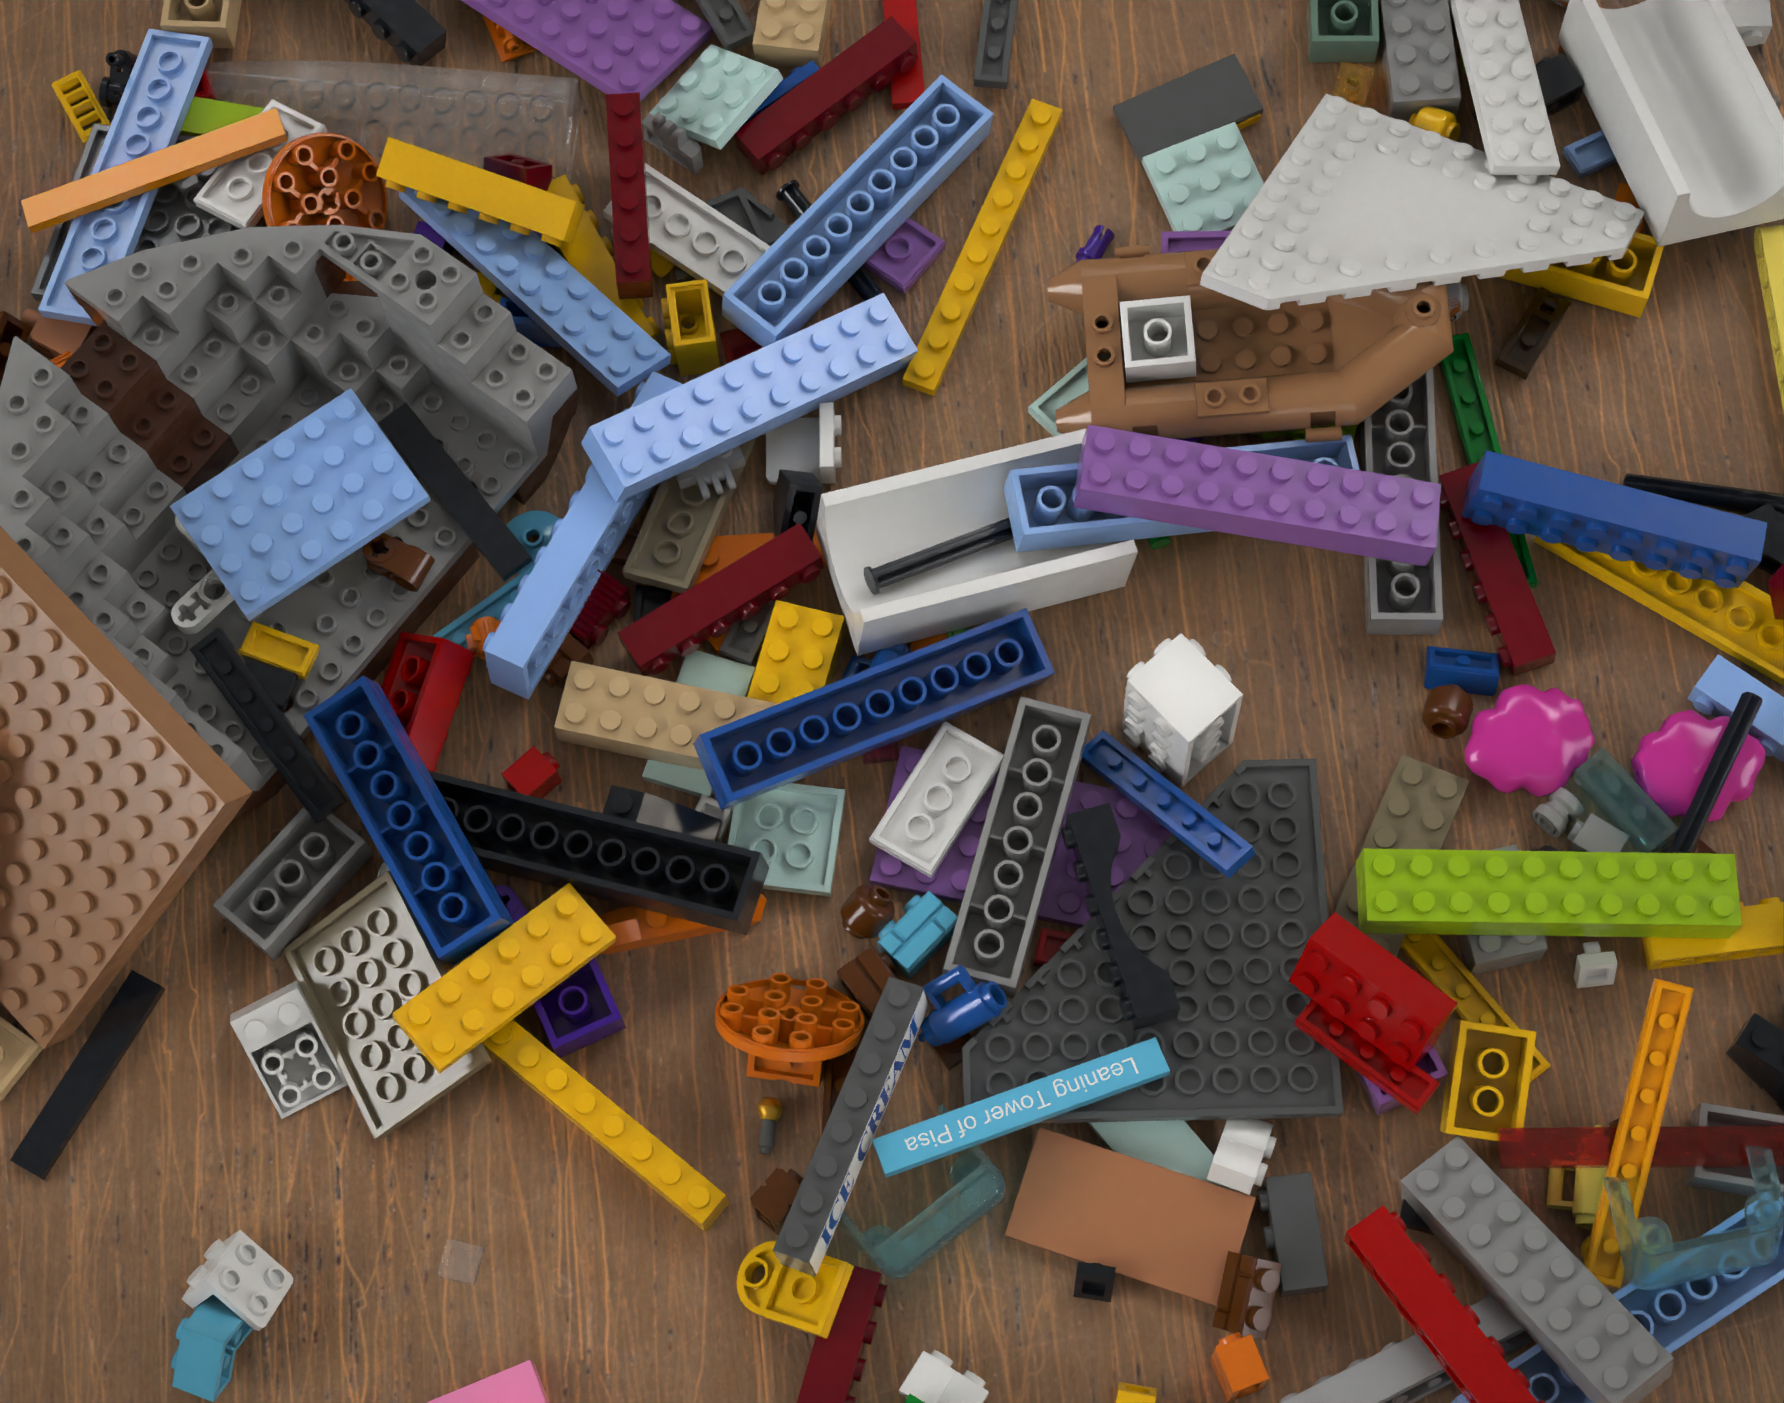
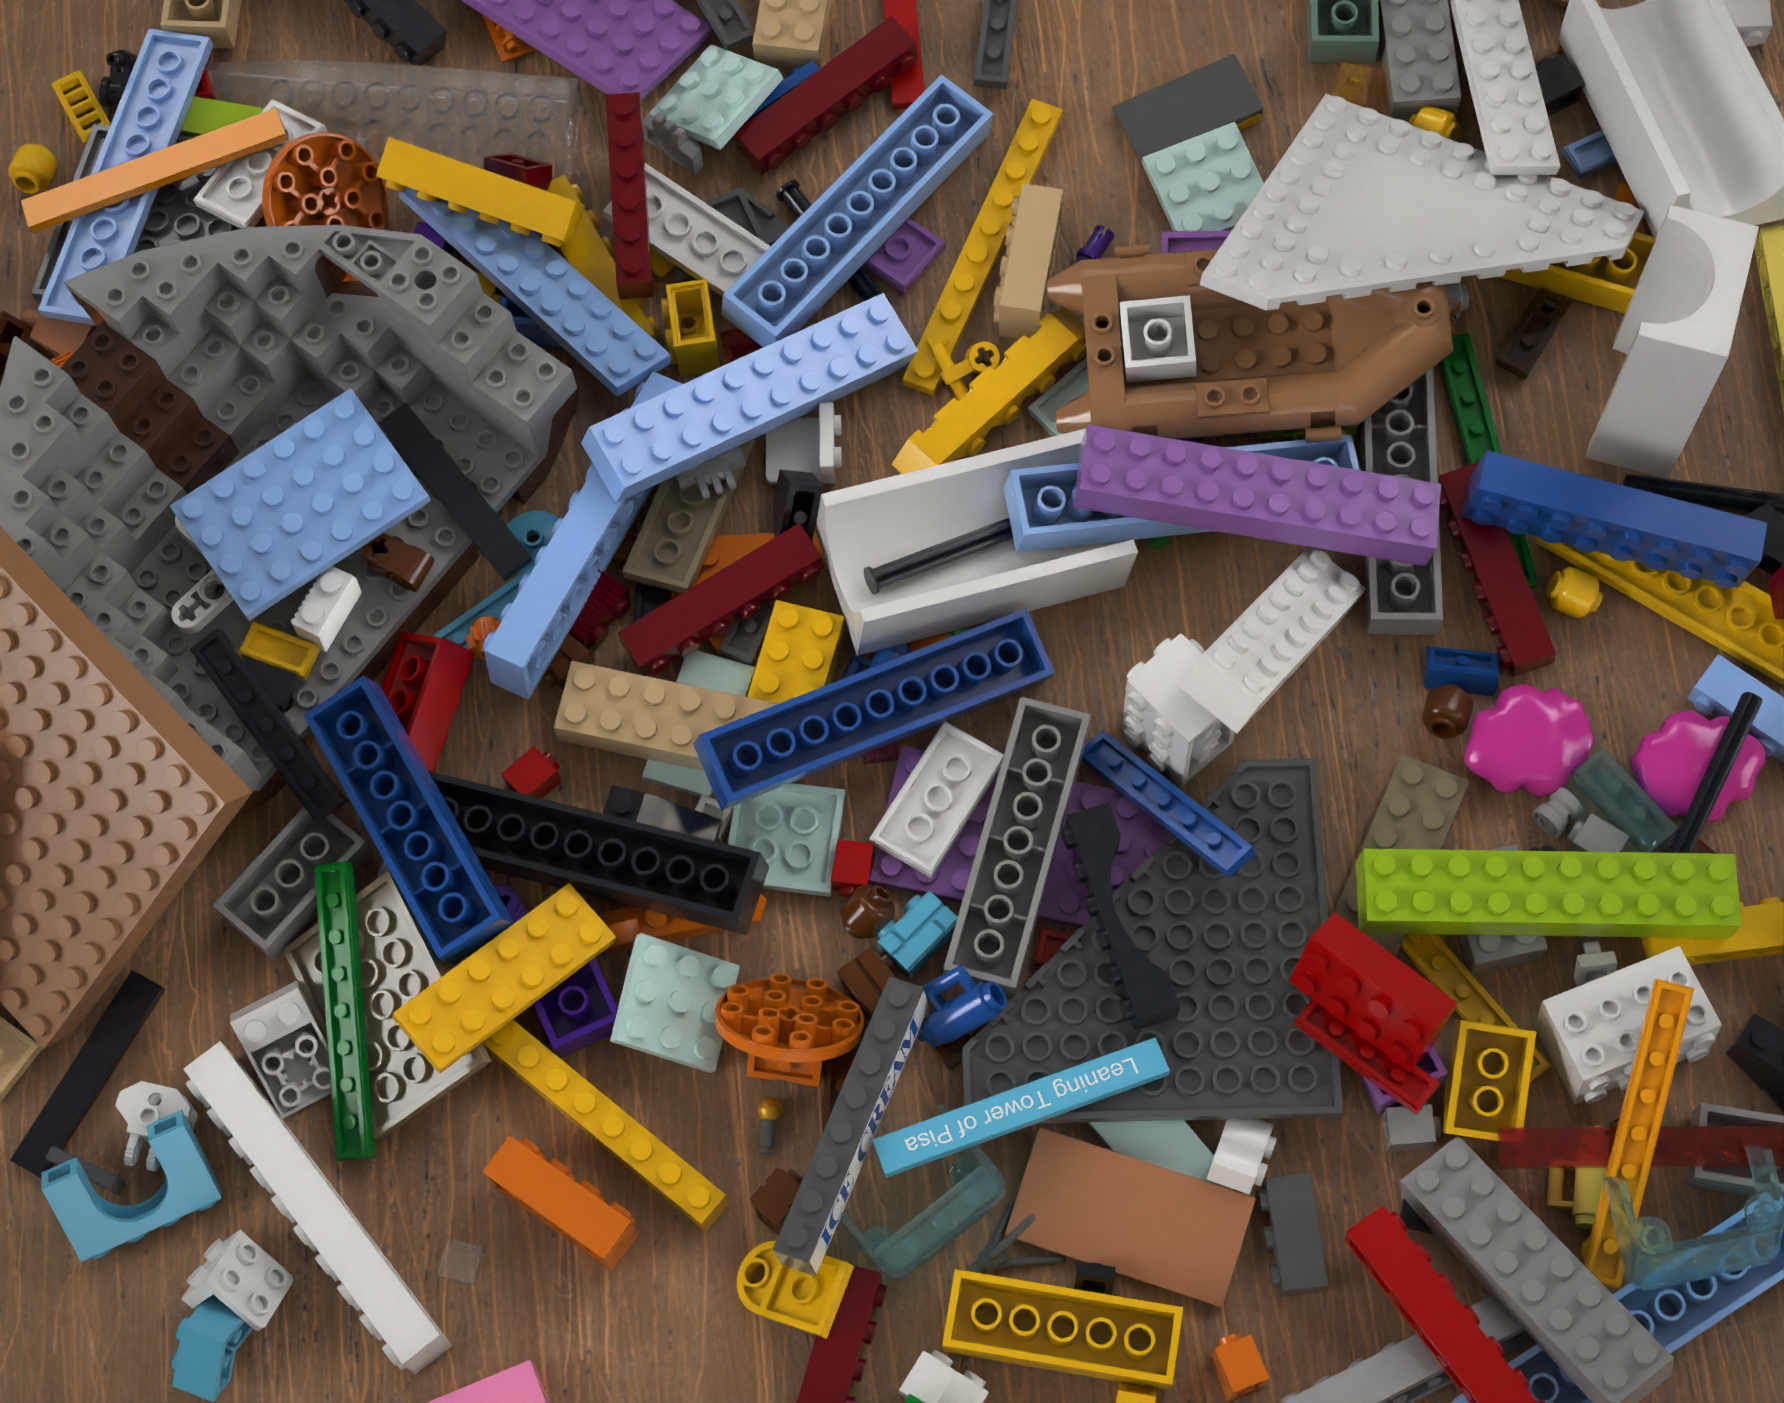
reddish brown brick [1212,1251,1282,1340] -> none
none -> yellow head [8,144,58,194]
none -> medium azure arch [41,1110,222,1262]
none -> dark grey tile [45,1146,126,1196]
none -> white hinge [115,1081,199,1171]
none -> white brick [184,1041,452,1375]
none -> white brick [291,566,362,652]
none -> green tile [314,861,376,1162]
none -> orange brick [482,1135,639,1272]
none -> light aqua plate [610,933,740,1073]
none -> red brick [831,839,875,898]
none -> yellow brick [892,308,1086,474]
none -> yellow piece [931,341,1000,401]
none -> yellow brick [942,1269,1183,1391]
none -> dark grey plant [968,1203,1065,1274]
none -> tan brick [994,183,1063,339]
none -> white brick [1178,547,1366,734]
none -> light grey brick [1382,1104,1441,1152]
none -> white brick [1534,946,1722,1104]
none -> yellow head [1546,567,1603,619]
none -> white piece [1586,205,1759,478]

